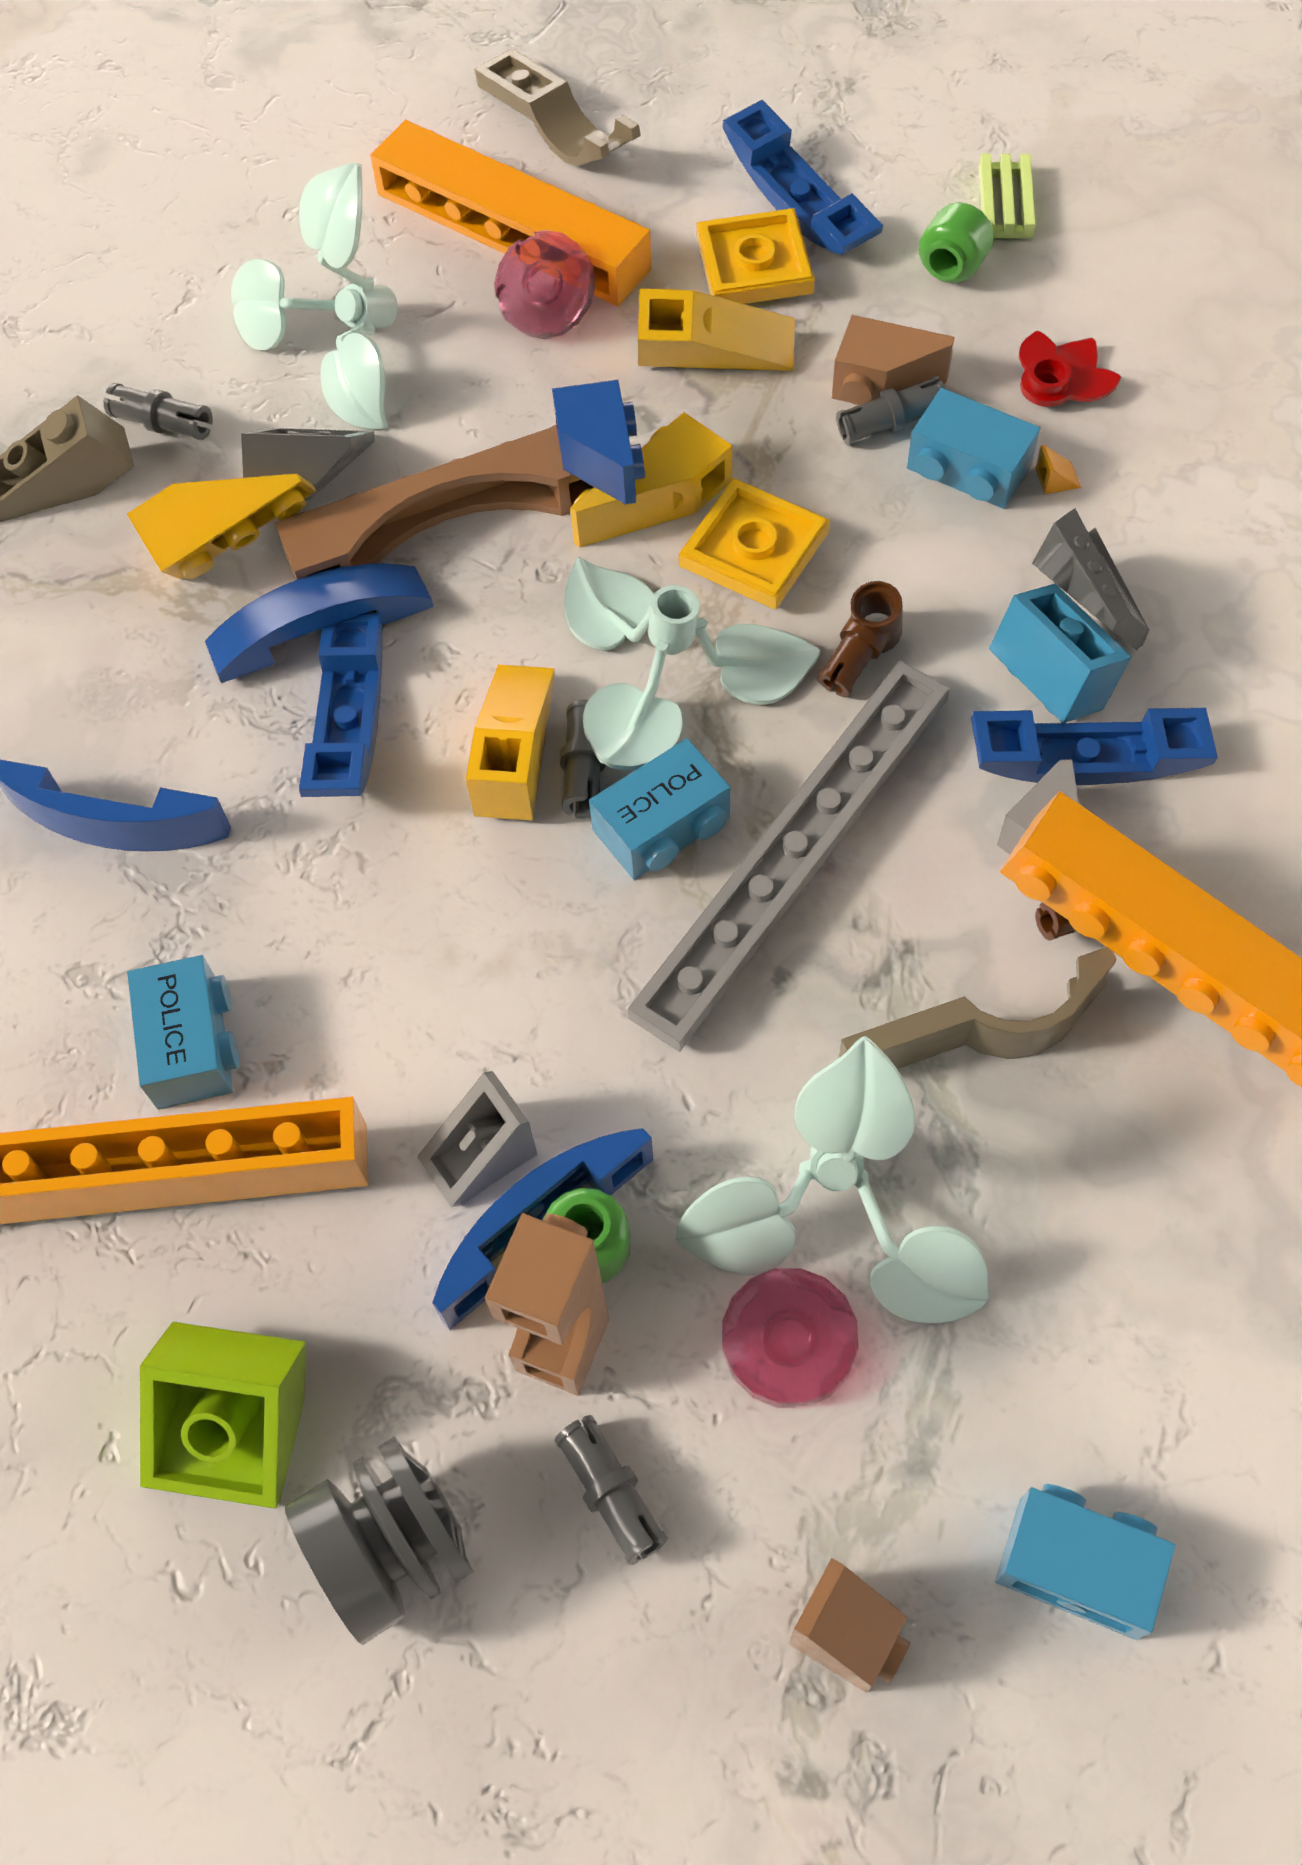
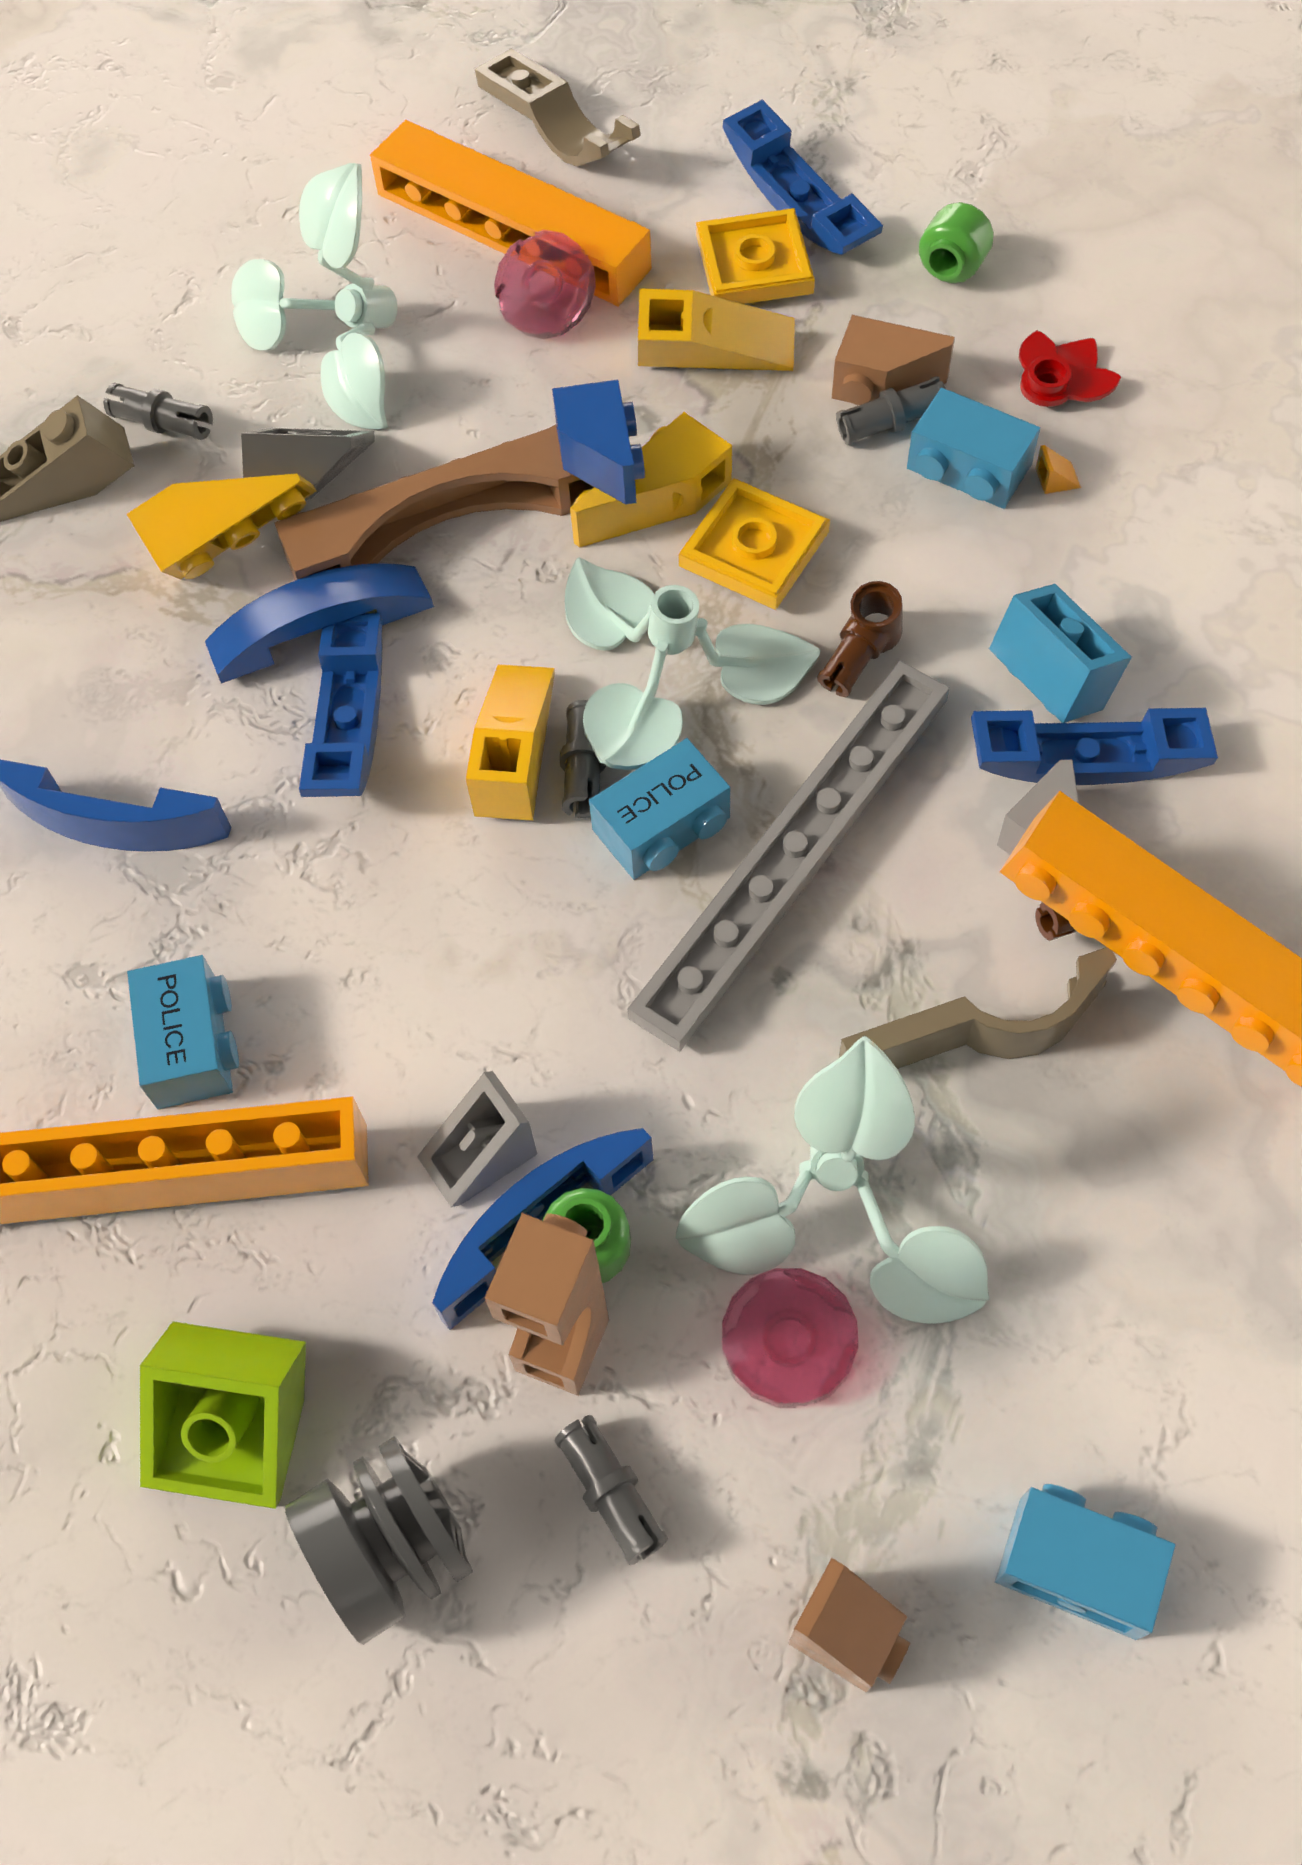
yellowish green tile [979,154,1036,239] -> none
dark grey slope [1032,508,1150,650] -> none

